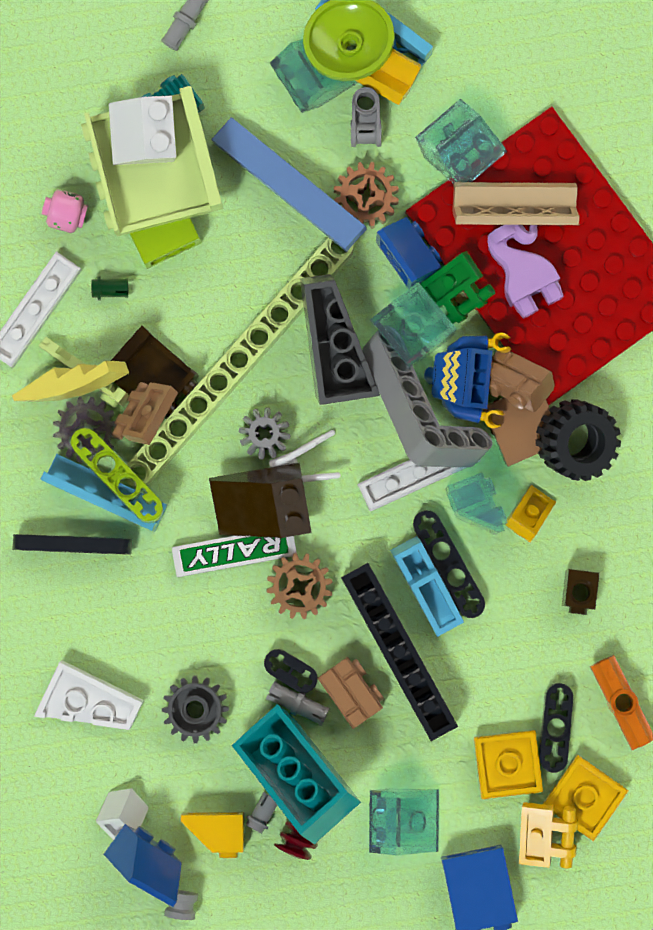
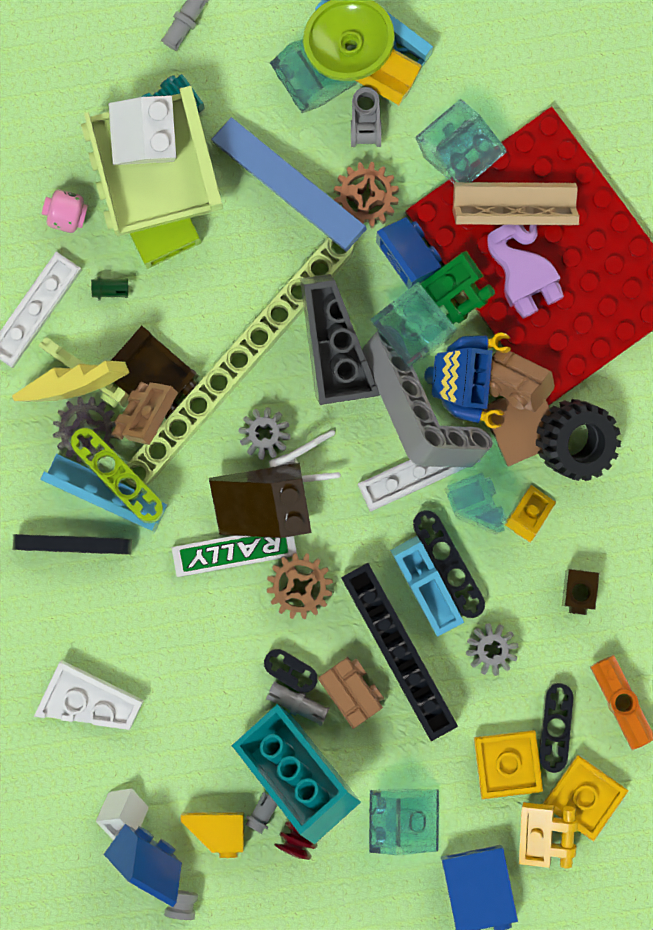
dark grey gear [162,675,229,743] -> none
none -> light grey gear [466,623,518,676]

